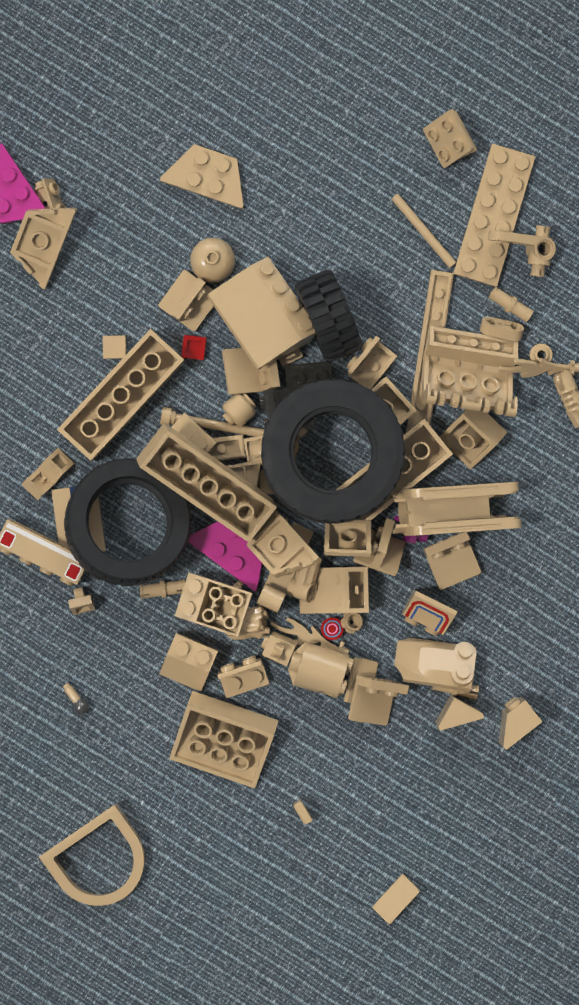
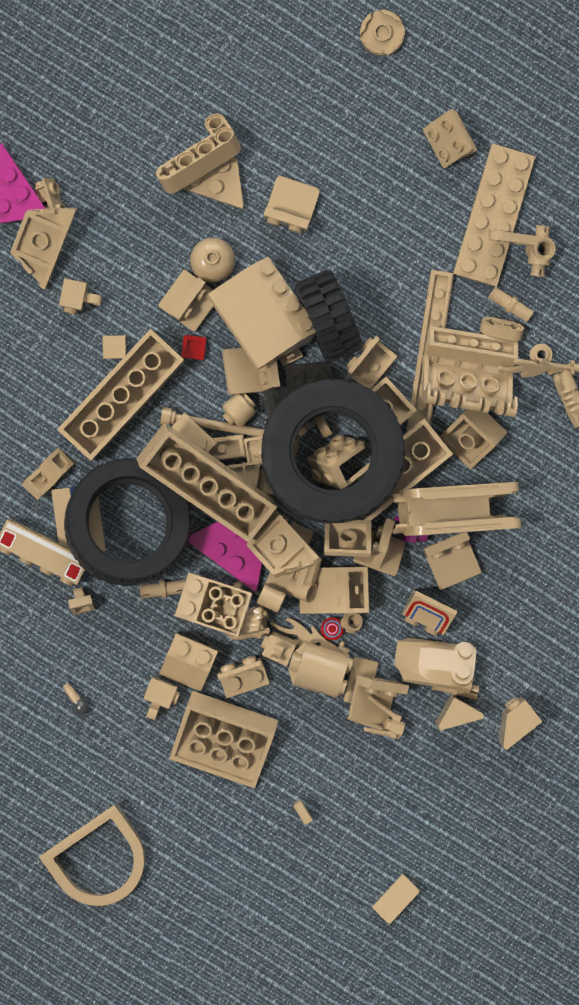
tan bar [391,194,456,268] -> none
none -> tan brick [59,278,102,315]
none -> tan brick [143,676,180,720]
none -> tan beam [156,114,241,194]
none -> tan bracket [263,176,319,234]
none -> tan bracket [307,435,365,490]
none -> tan tile [315,415,333,438]
none -> tan plant [347,695,405,739]
none -> tan tile [360,10,405,56]

